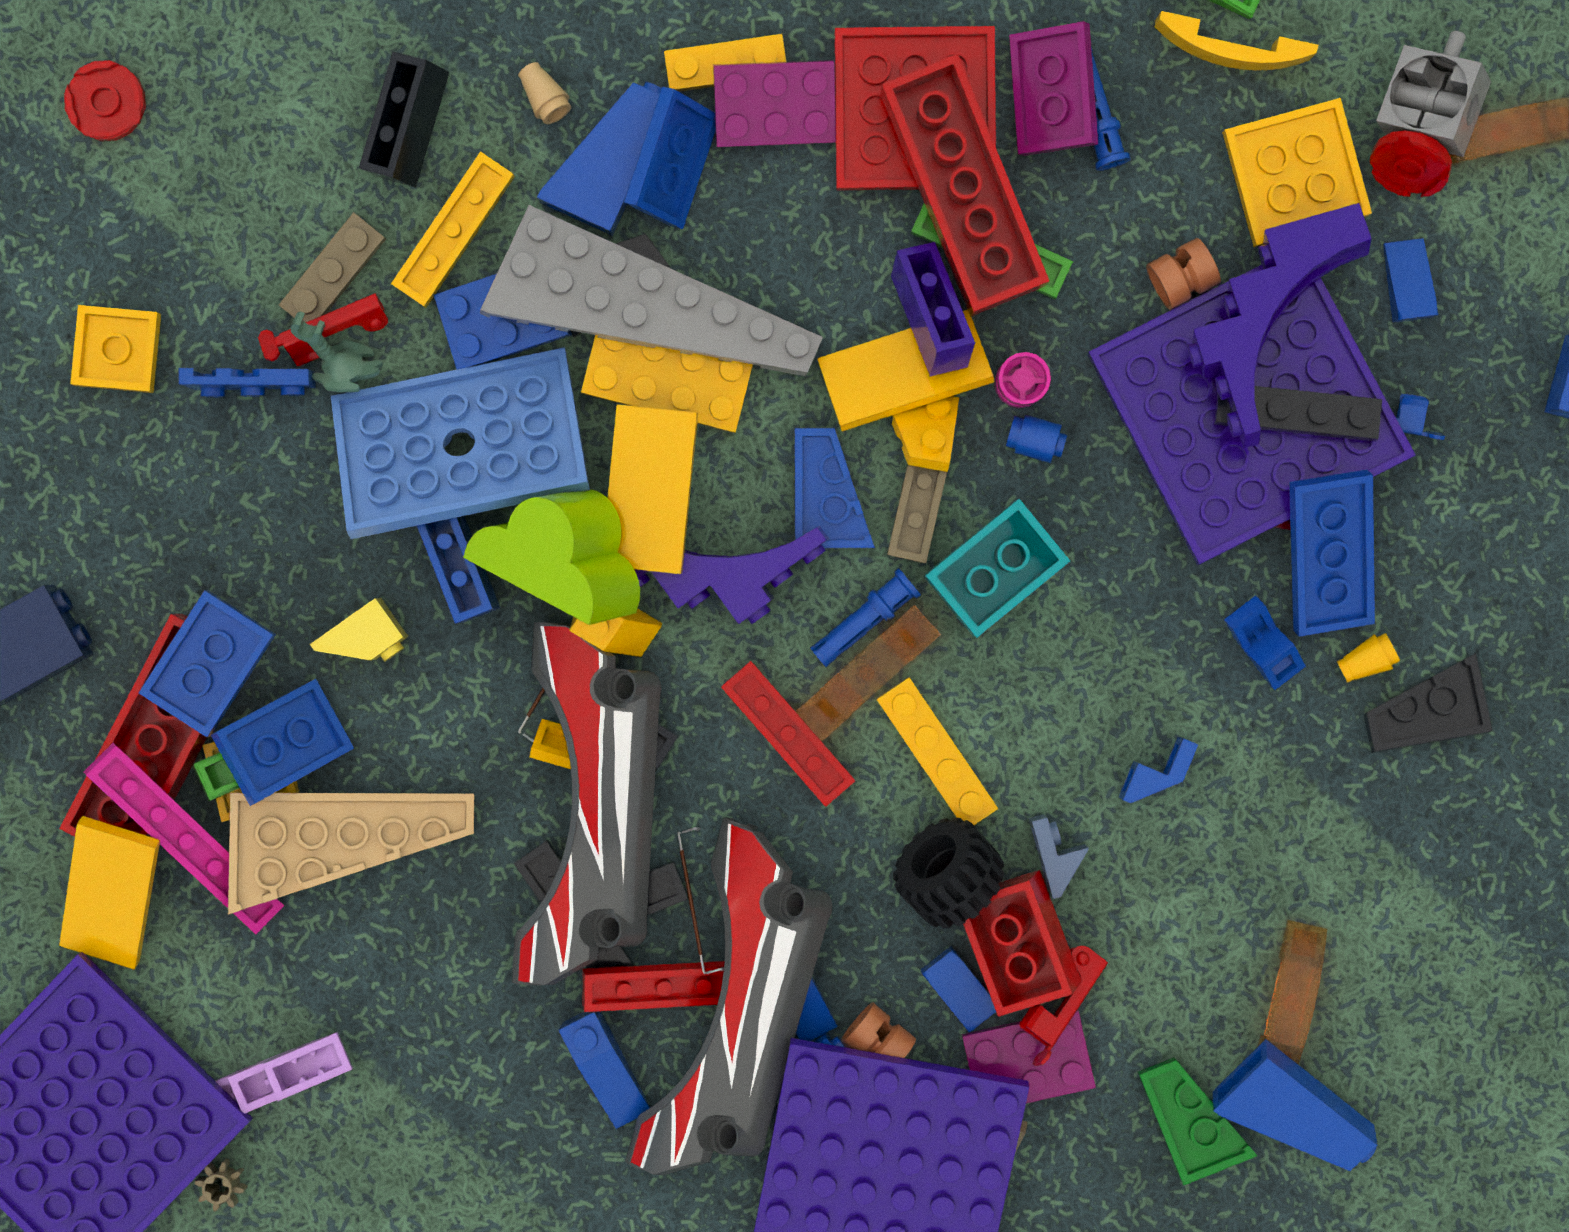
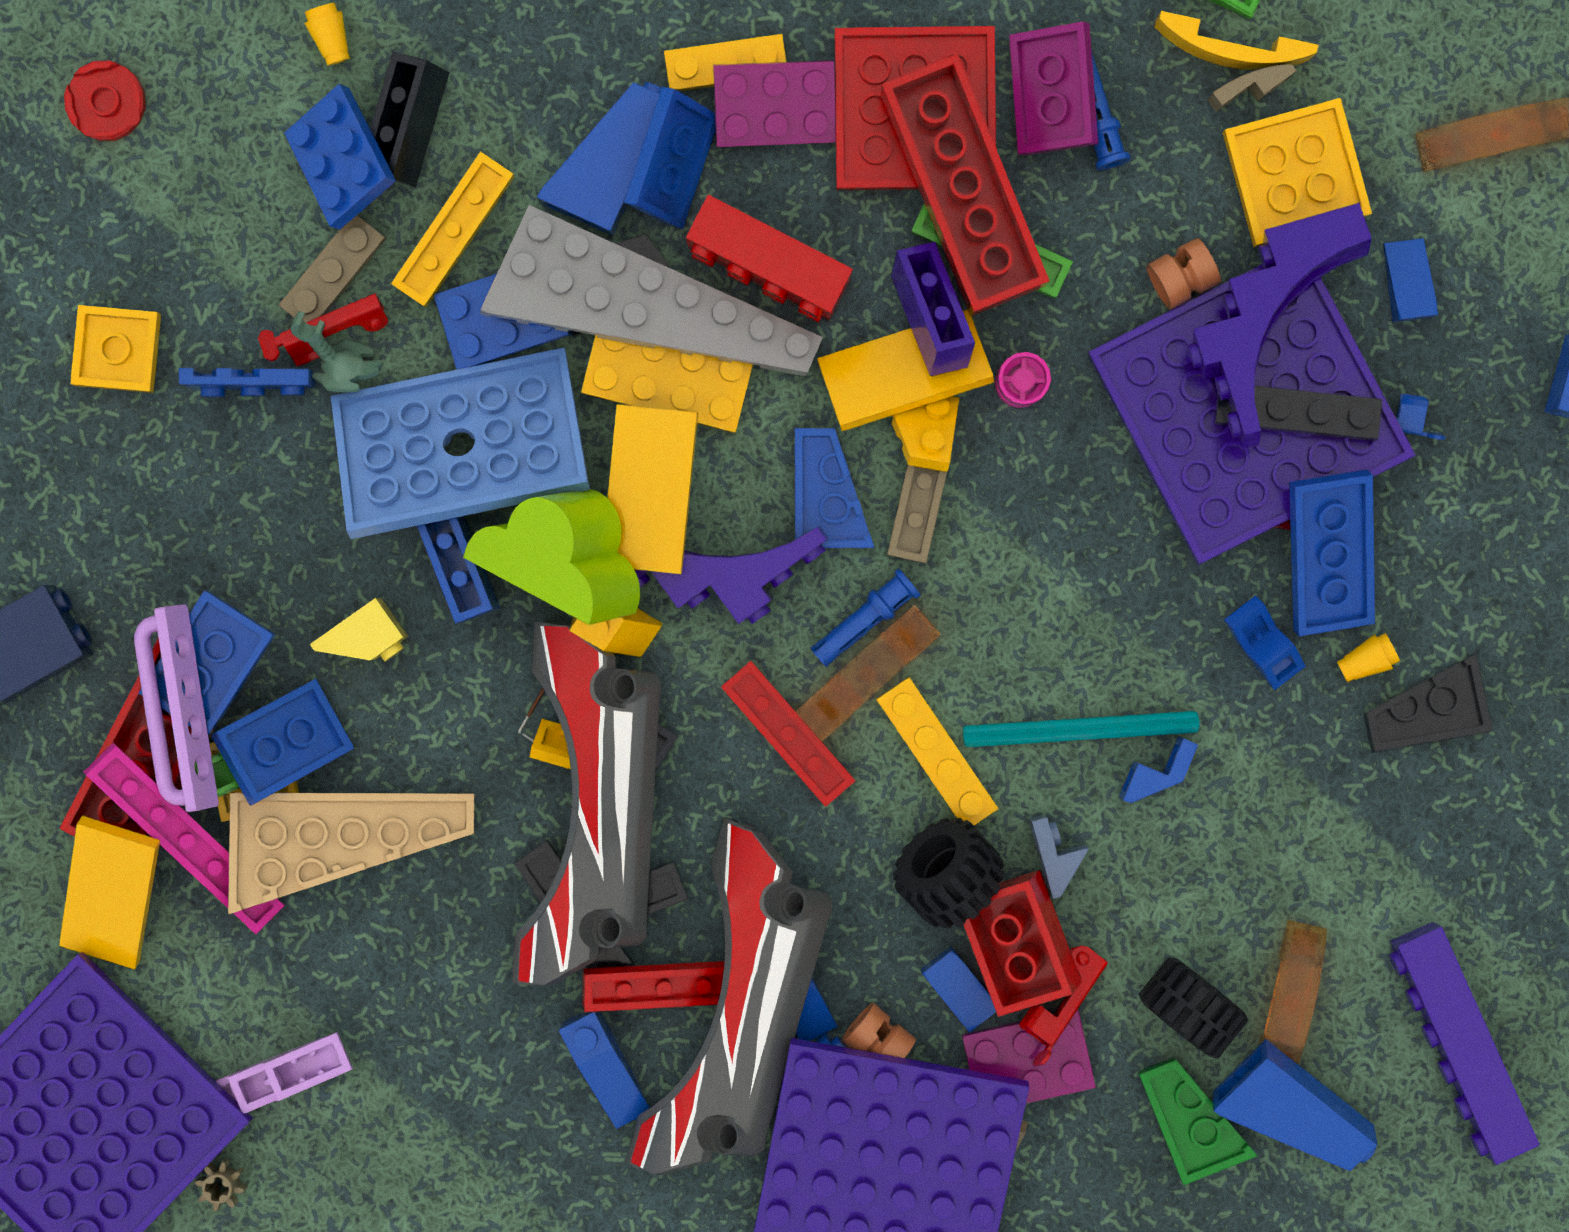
tan cone [518,62,571,124] -> none
reddish brown piece [677,827,724,974] -> none
teal brick [923,499,1070,638] -> none
blue brick [1006,415,1067,463] -> none
red tile [1370,130,1452,197] -> none
light grey piece [1376,31,1491,157] -> none
none -> lavender piece [134,604,219,812]
none -> blue plate [284,84,396,230]
none -> yellow cone [304,3,350,66]
none -> red brick [686,195,853,323]
none -> teal axle [962,711,1200,747]
none -> black tyre [1138,957,1249,1059]
none -> dark tan slope [1207,64,1297,112]
none -> dark purple brick [1389,922,1540,1165]

